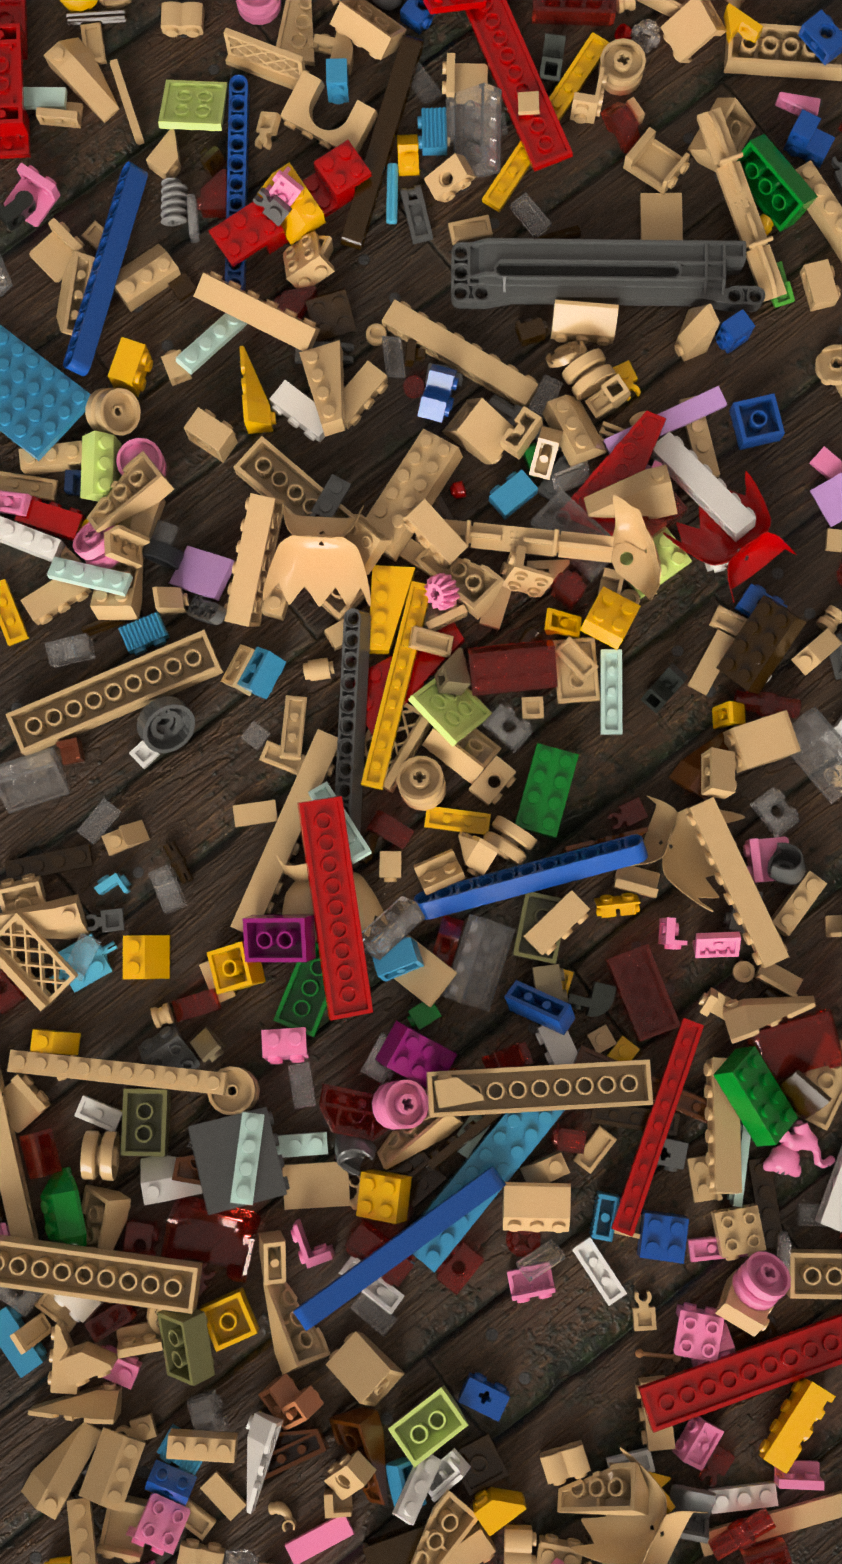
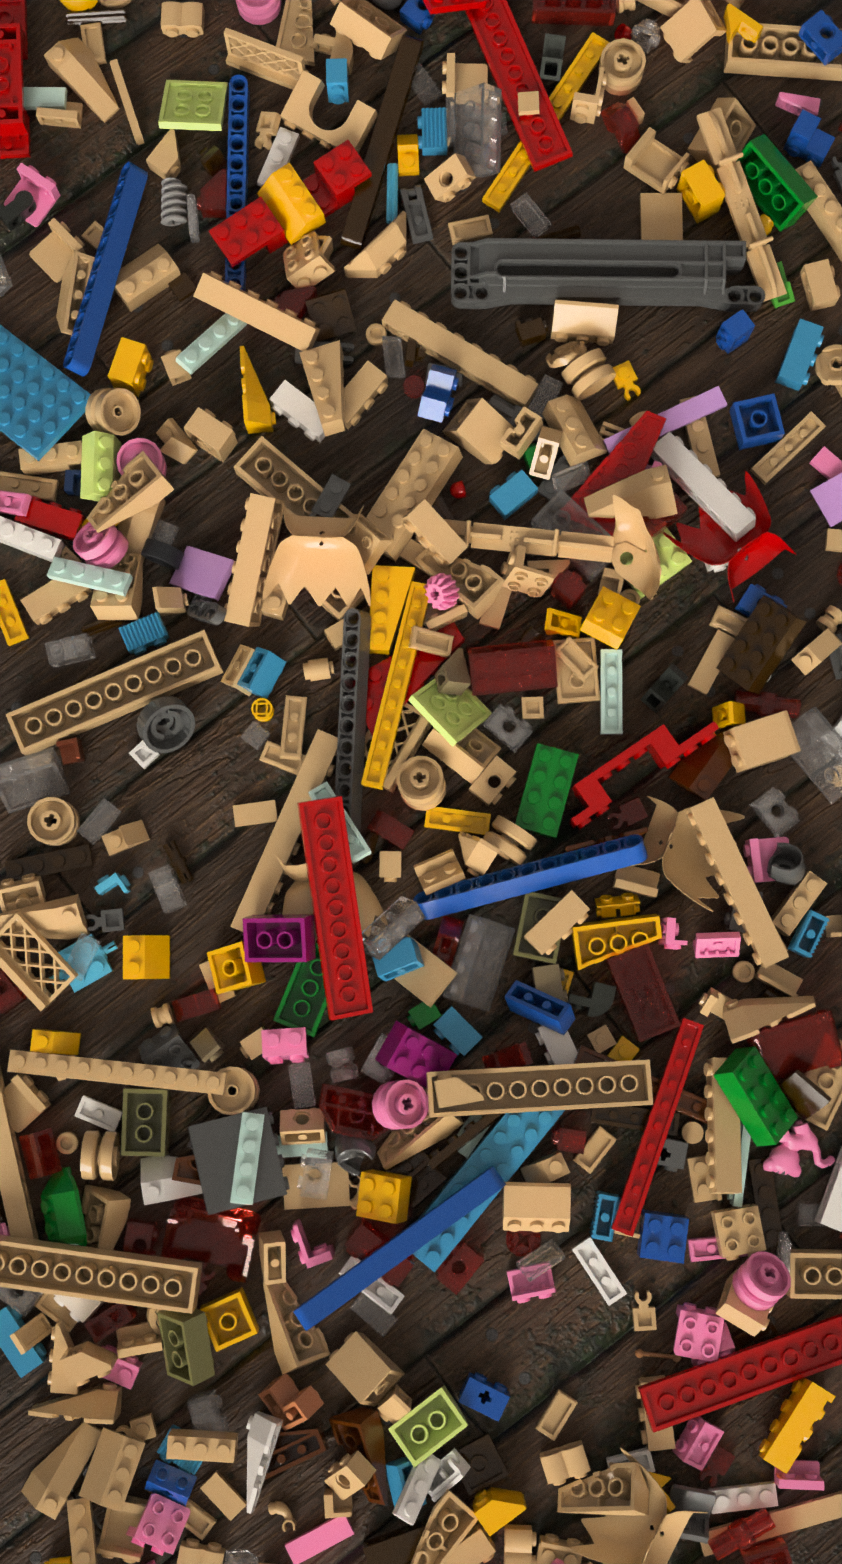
tan bracket [104,525,150,569] -> none
dark grey plate [253,187,292,226] -> none
bright pink bracket [266,166,304,207] -> none
tan brick [585,374,631,419] -> none
tan wedge [674,303,720,362] -> none
tan brick [701,747,737,799] -> none
none -> tan wheel [27,797,80,846]
none -> tan tile [56,1131,79,1154]
none -> tan slope [156,418,198,464]
none -> tan brick [240,1027,265,1060]
none -> yellow wheel [251,698,274,722]
none -> white plate [257,127,300,187]
none -> tan brick [280,1108,326,1145]
none -> clear brick [297,1148,334,1200]
none -> clear wheel [325,1046,360,1083]
none -> tan wedge [344,210,407,278]
none -> tan slope [377,1384,412,1424]
none -> dark azure brick [433,1006,483,1056]
none -> tan tile [535,1389,578,1441]
none -> red bracket [568,721,719,829]
none -> yellow wedge [571,914,662,970]
none -> yellow brick [677,159,725,224]
none -> tan tile [681,1121,704,1144]
none -> tan plate [750,411,826,485]
none -> dark azure brick [775,318,824,391]
none -> dark azure brick [787,910,829,958]

